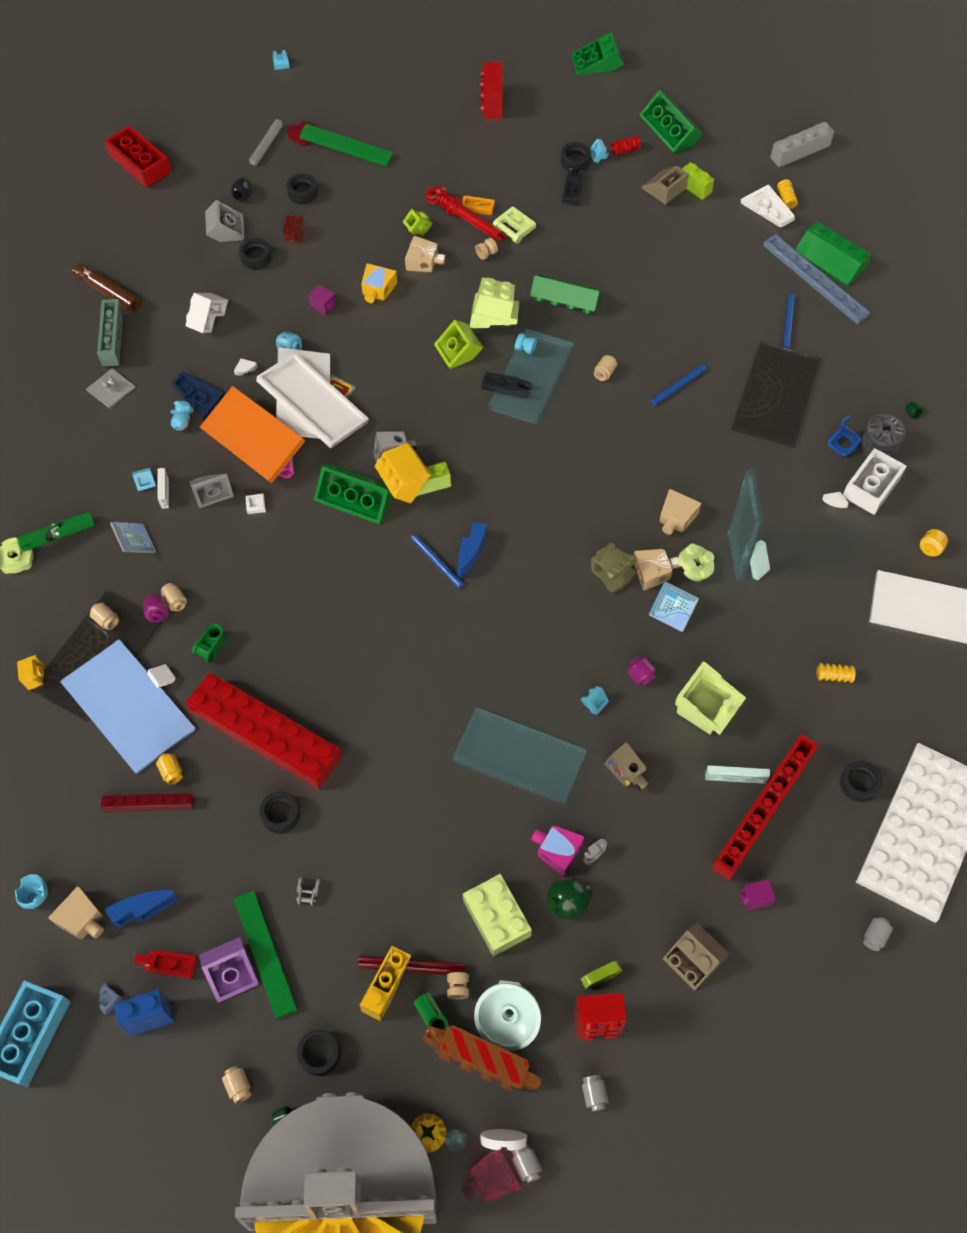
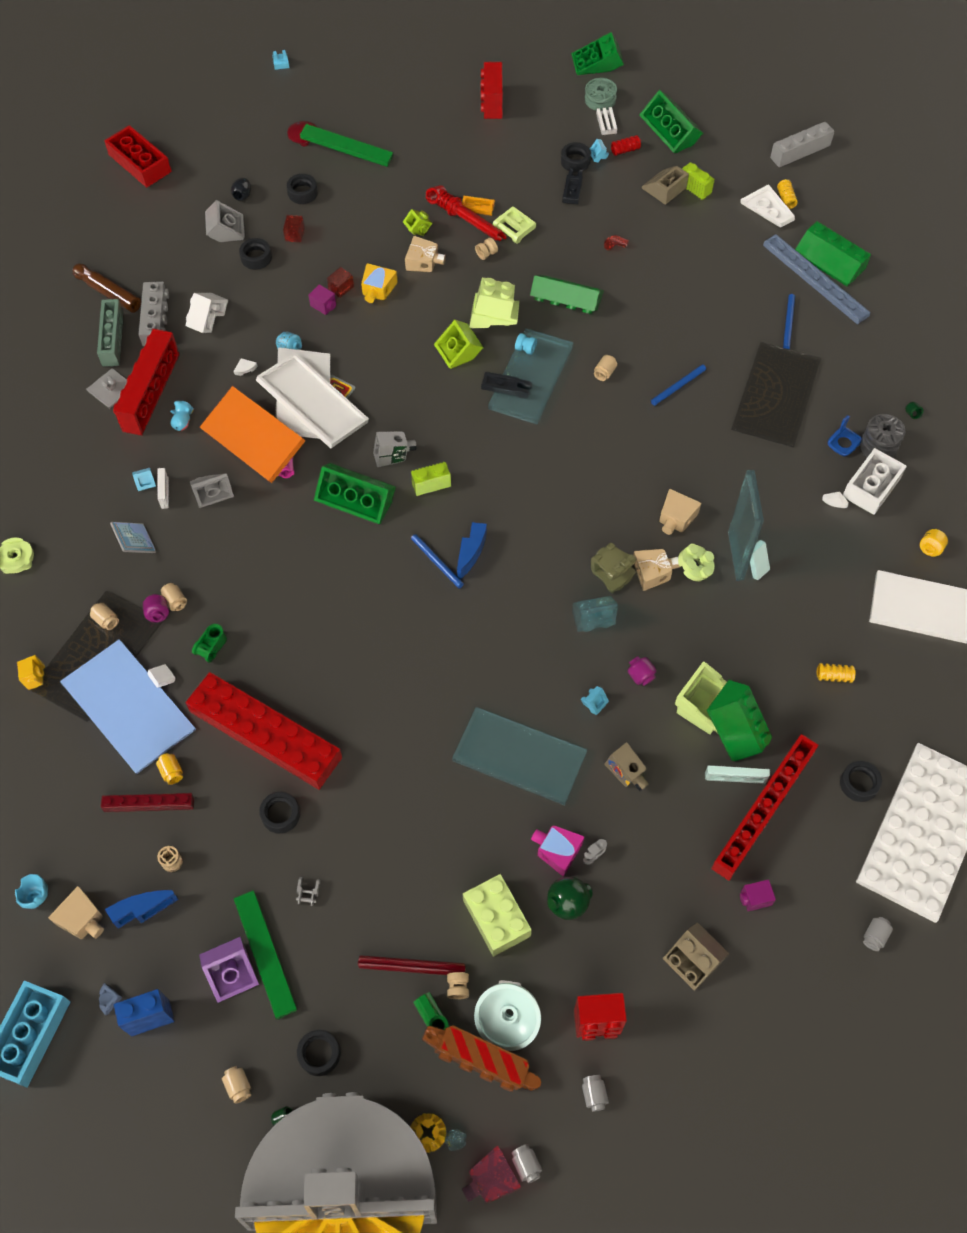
green piece [16,511,94,553] -> none
red hinge [134,950,198,980] -> none
dark blue wing [172,371,225,420] -> none
white tile [246,493,266,514] -> none
light grey axle [249,119,283,166] -> none
yellow slope [360,946,411,1022] -> none
yellow slope [375,443,431,503] -> none
white tile [480,1129,527,1151] -> none
lime beam [581,961,622,990] -> none
piece [649,581,700,632] -> none
none -> red brick [113,329,180,436]
none -> light grey brick [139,282,169,346]
none -> tan wheel [157,846,183,873]
none -> clear red brick [327,267,354,298]
none -> clear light blue slope [572,596,618,632]
none -> sand green wheel [585,78,617,111]
none -> white tile [596,107,617,135]
none -> clear red arm [604,235,629,250]
none -> green slope [707,680,772,762]

